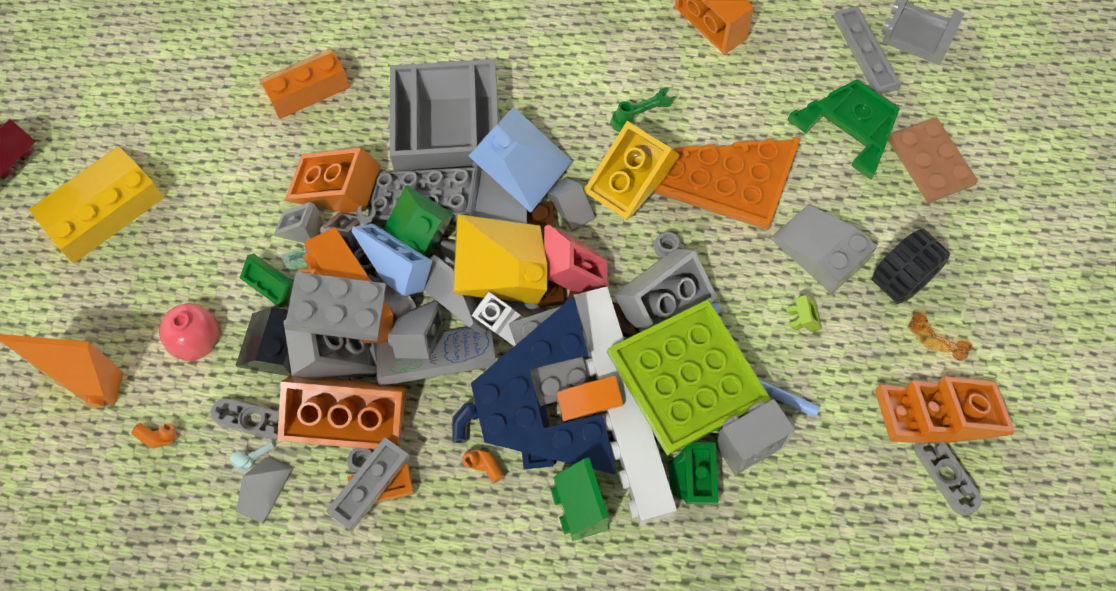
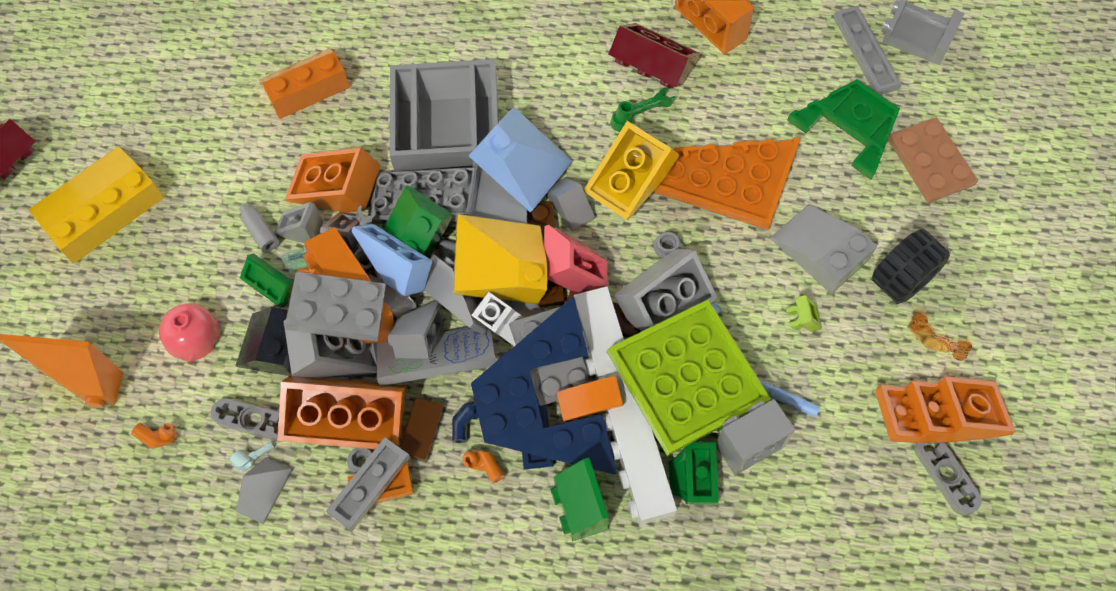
none -> light grey cylinder [239,203,280,253]
none -> reddish brown tile [399,398,445,463]
none -> dark red slope [608,23,702,89]

